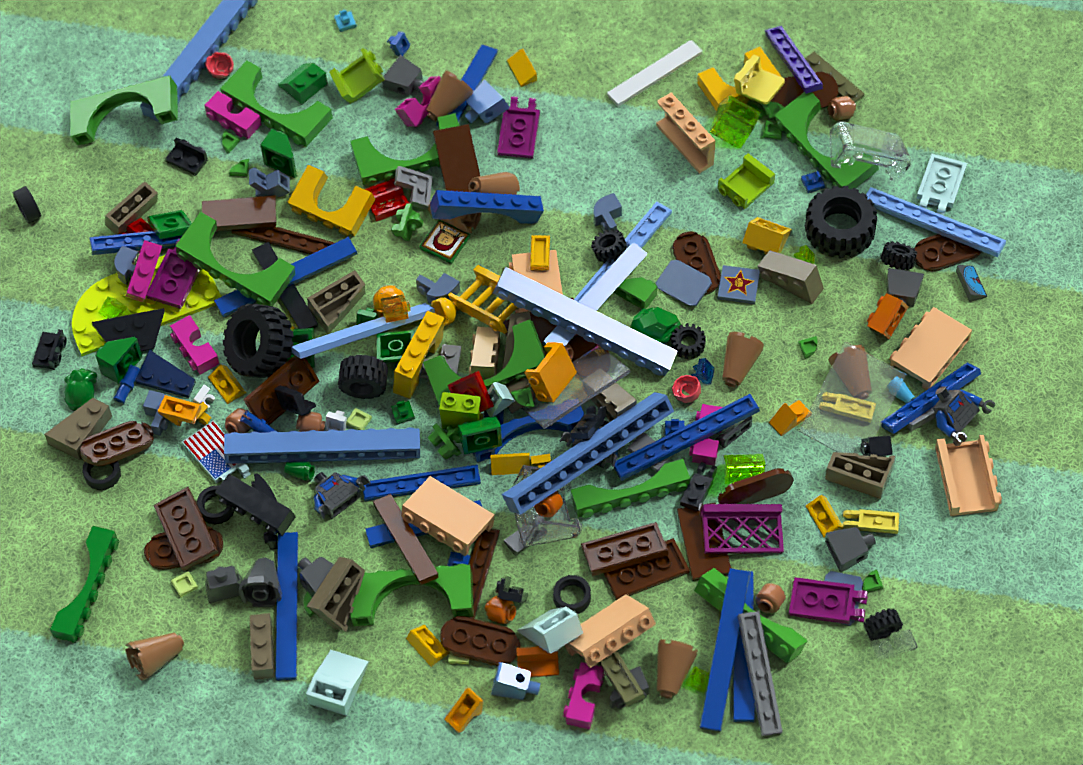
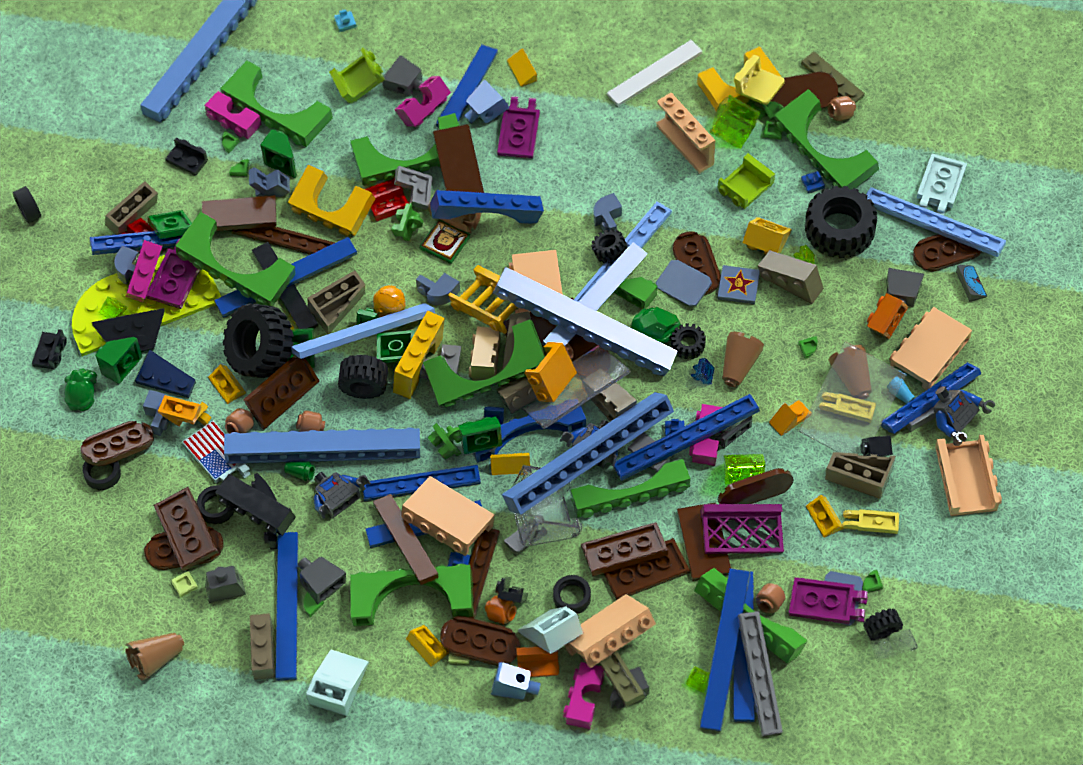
dark tan wedge [44,398,112,460] -> none
green arch [50,525,119,643] -> none
arch [70,75,178,145] -> none
blue pin [113,365,141,404] -> none
dark pink arch [170,315,219,375] -> none
white tile [192,385,215,410] -> none
coral hair [206,52,234,79] -> none
dark grey cone [239,558,282,608] -> none
blue pin [240,410,279,433] -> none
black bracket [274,385,316,416] -> none
green slope [277,63,328,105] -> none
dark tan wedge [307,556,365,632] -> none
white tile [325,410,347,431] -> none
yellowish green tile [346,408,372,430] -> none
clear yellow brick [381,294,411,323] -> none
blue tile [387,32,410,56] -> none
green tile [391,400,415,424] -> none
medium nougat cone [426,70,474,122] -> none
yellow hair [431,297,456,326] -> none
lime panel [439,392,483,429] -> none
light orange slope [445,687,483,733] -> none
red tile [447,371,494,413] -> none
medium nougat cone [468,172,520,195] -> none
light aqua slope [486,382,515,418] -> none
bright green tile [511,387,534,407] -> none
yellow tile [530,235,550,270] -> none
yellow tile [530,454,551,470] -> none
orange head [534,491,563,518] -> none
black hinge [570,406,607,439] -> none
medium nougat cone [657,639,698,699] -> none
coral hair [672,375,701,403] -> none
black hinge [680,462,717,511] -> none
dark purple tile [765,26,823,93] -> none
dark grey torso [825,527,876,573] -> none
clear windscreen [830,121,911,181] -> none
black tyre [881,241,917,270] -> none

